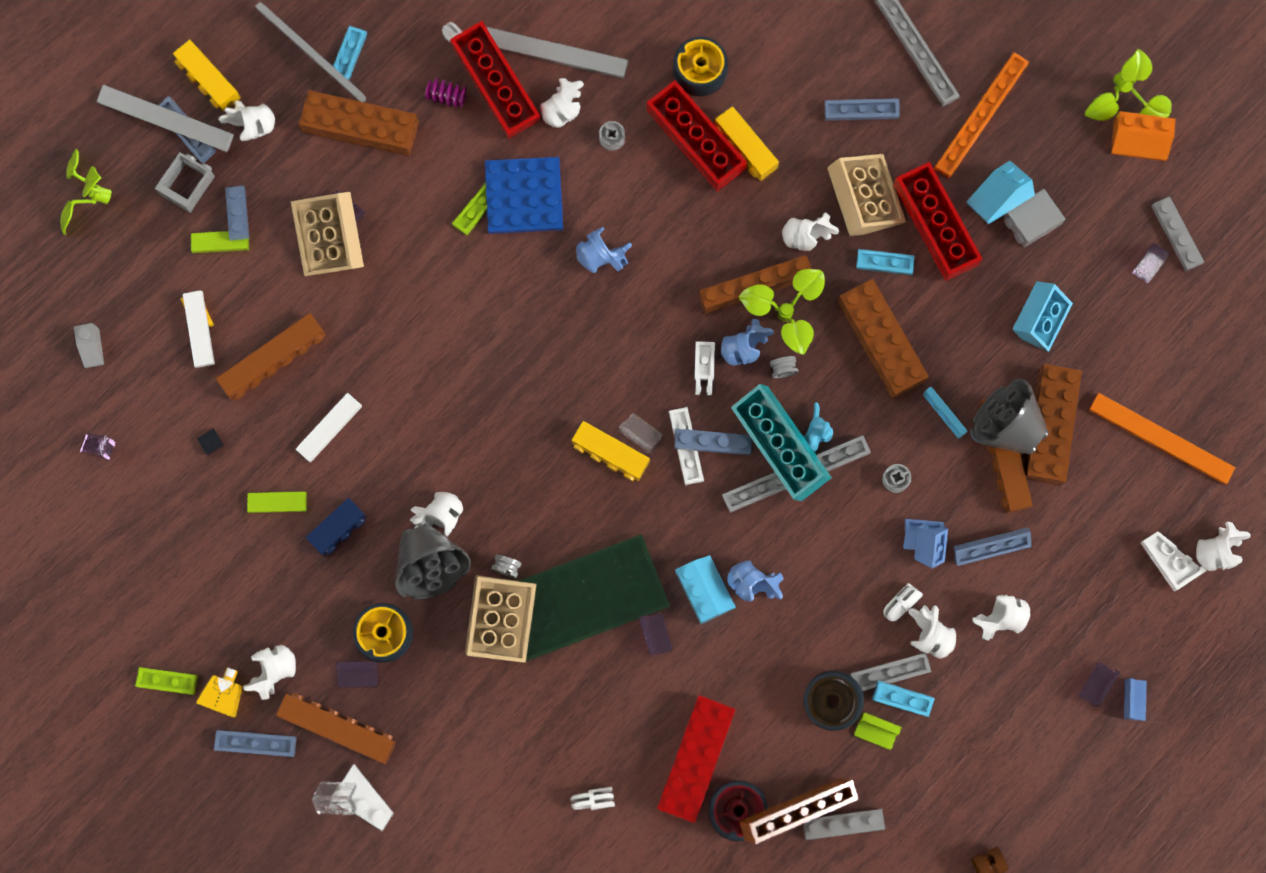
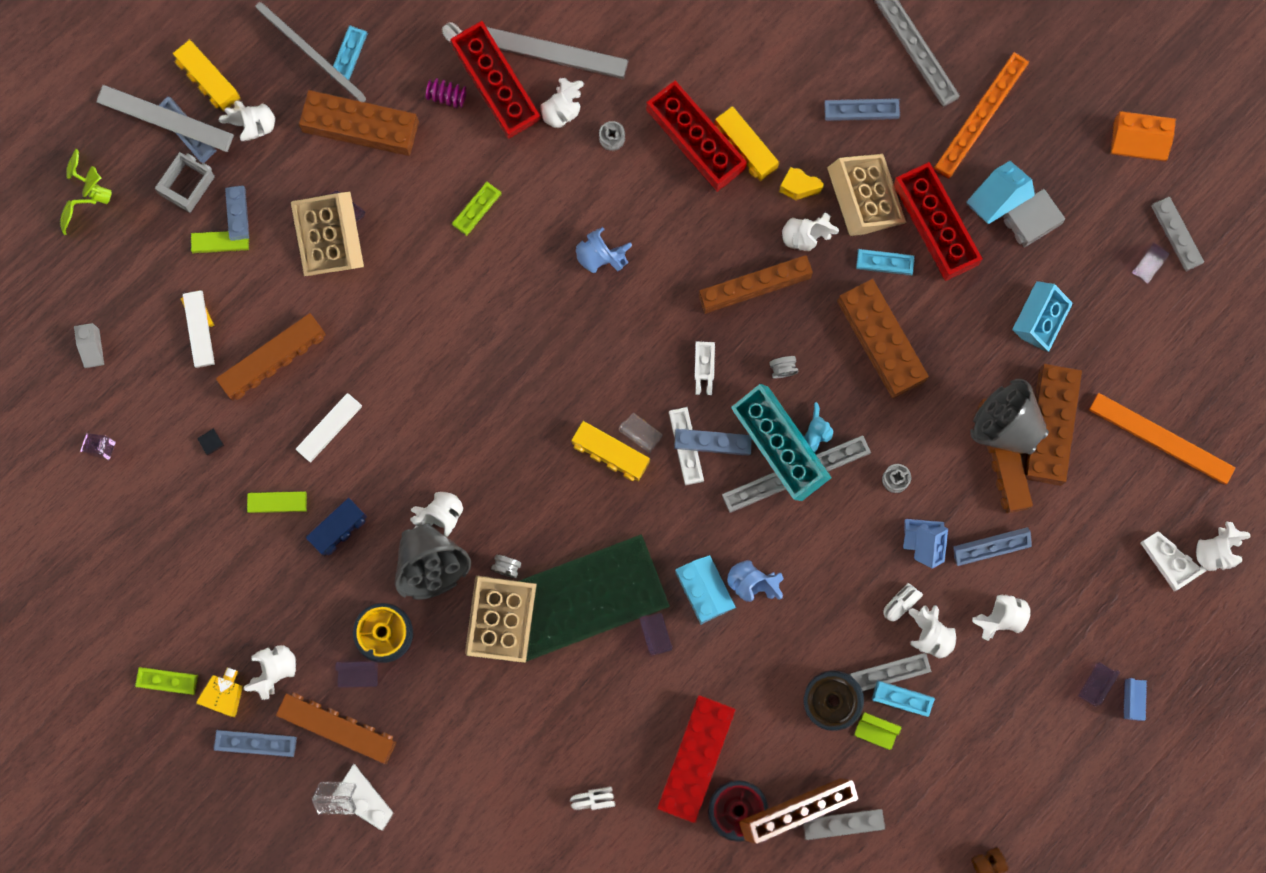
blue plate [485,157,563,234] -> none
wheel [673,36,728,96] -> none
medium blue piece [721,319,774,366] -> none
lime plant [739,269,825,355] -> none
medium azure tile [923,387,967,439] -> none
lime plant [1084,49,1172,121] -> none
none -> yellow slope [779,167,824,200]

